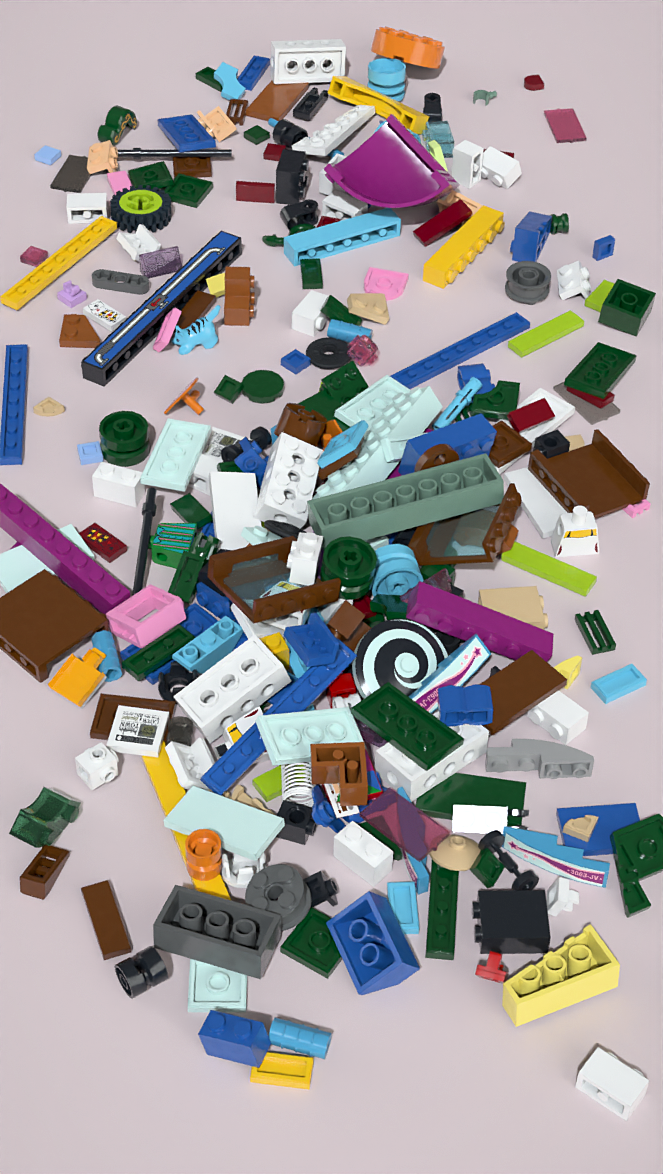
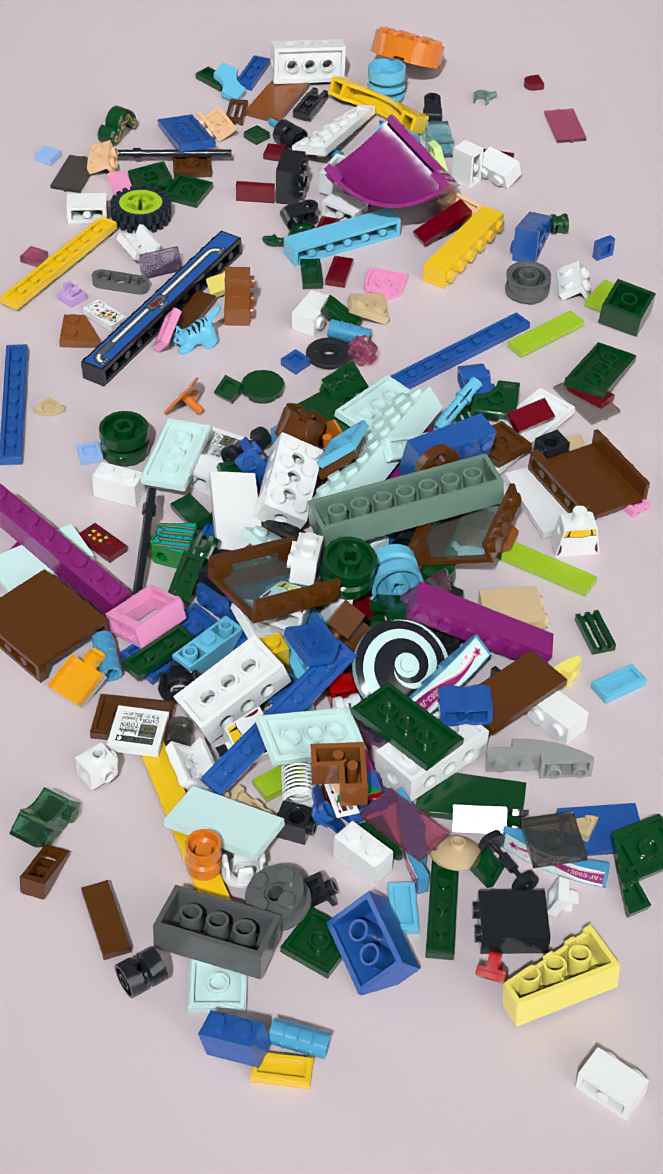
none -> dark red tile [325,256,354,288]
none -> clear smoke tile [520,811,588,868]

